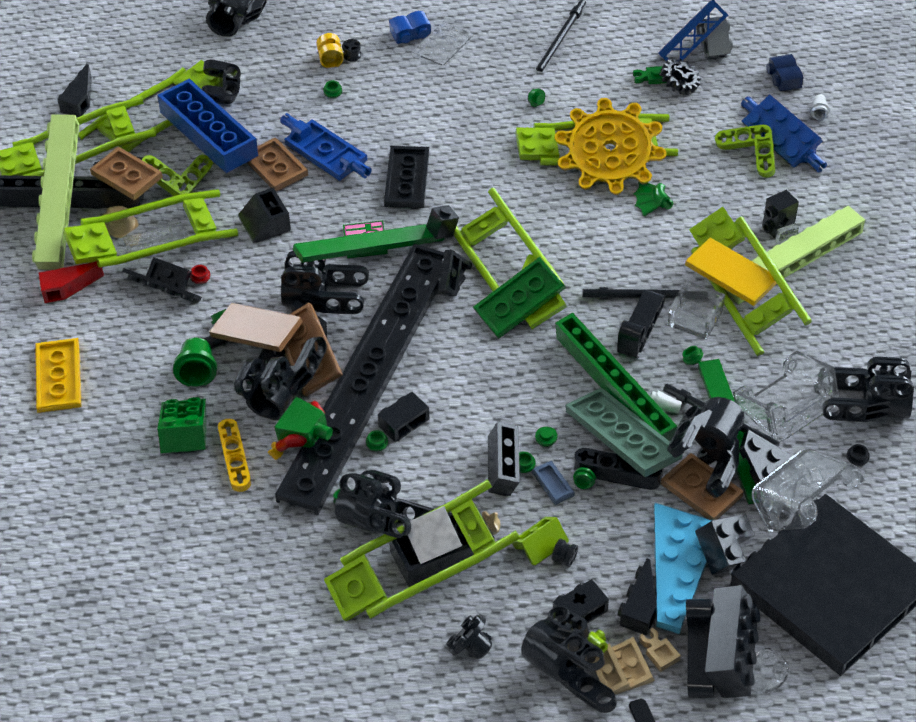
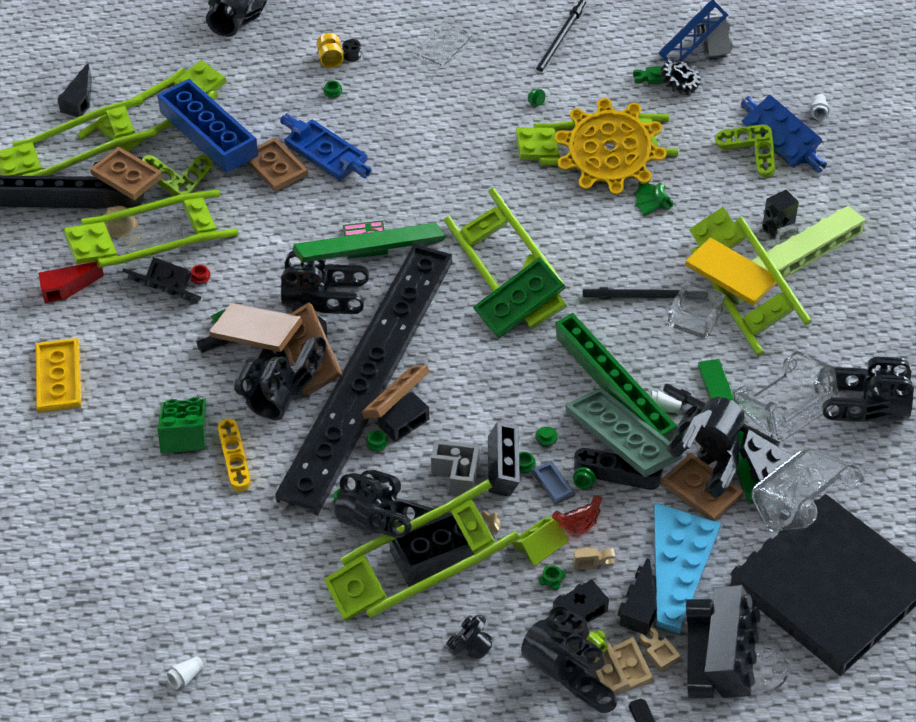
yellowish green brick [32,115,79,270] -> none
green piece [173,337,217,387] -> none
black piece [202,59,241,104] -> none
black slope [238,187,291,243] -> none
green torso [267,397,333,460] -> none
black plate [384,146,430,208] -> none
blue brick [389,11,432,44] -> none
flat silver sticker [403,506,462,564] -> none
black brick [426,205,459,239] -> none
black wing [438,250,472,296] -> none
black wheel [552,538,578,567] -> none
black beam [617,290,665,359] -> none
green plate [682,345,704,365] -> none
black brick [695,514,755,575] -> none
dark blue brick [766,54,804,91] -> none
black plate [846,444,870,466] -> none
none -> white cone [166,656,204,689]
none -> medium nougat tile [362,365,430,419]
none -> light grey brick [431,440,480,496]
none -> green plate [539,565,566,590]
none -> clear red piece [552,495,602,534]
none -> tan plate [573,548,615,570]

